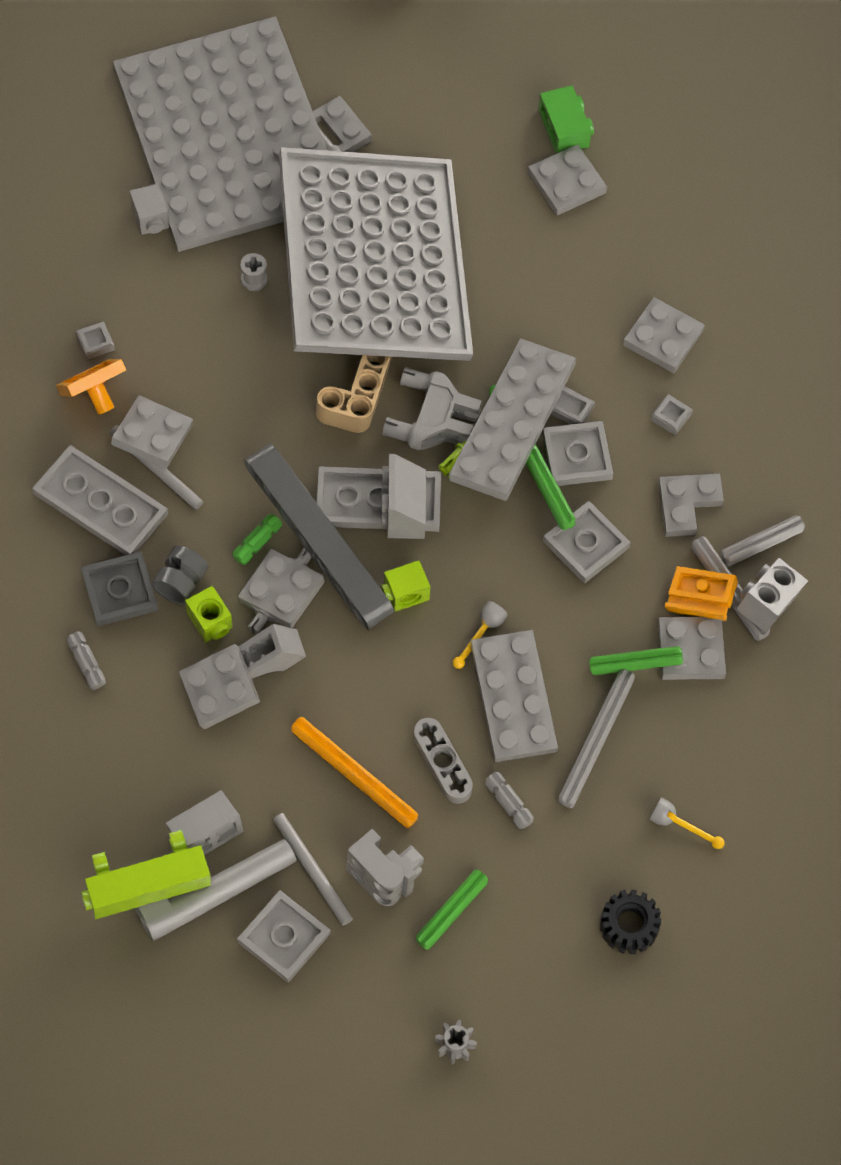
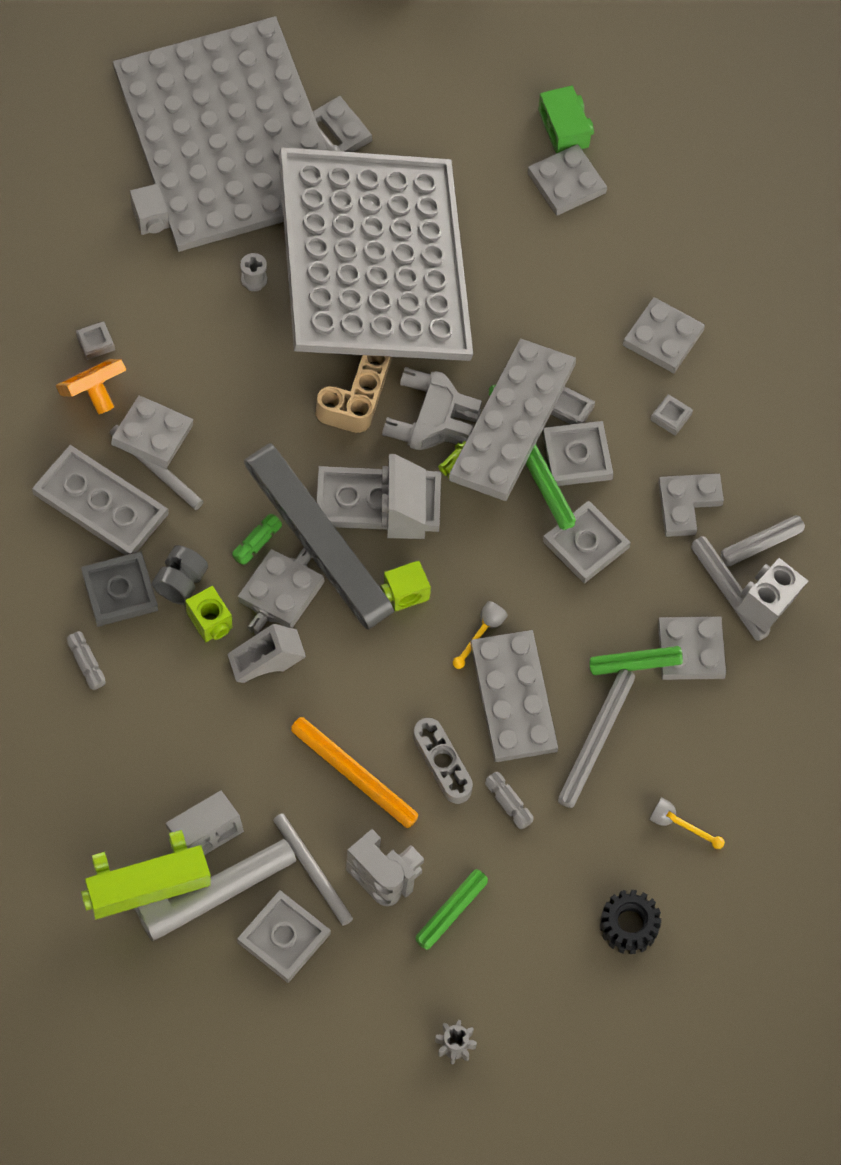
light grey plate [179,644,260,730] -> none
light orange plate [665,566,738,621] -> none

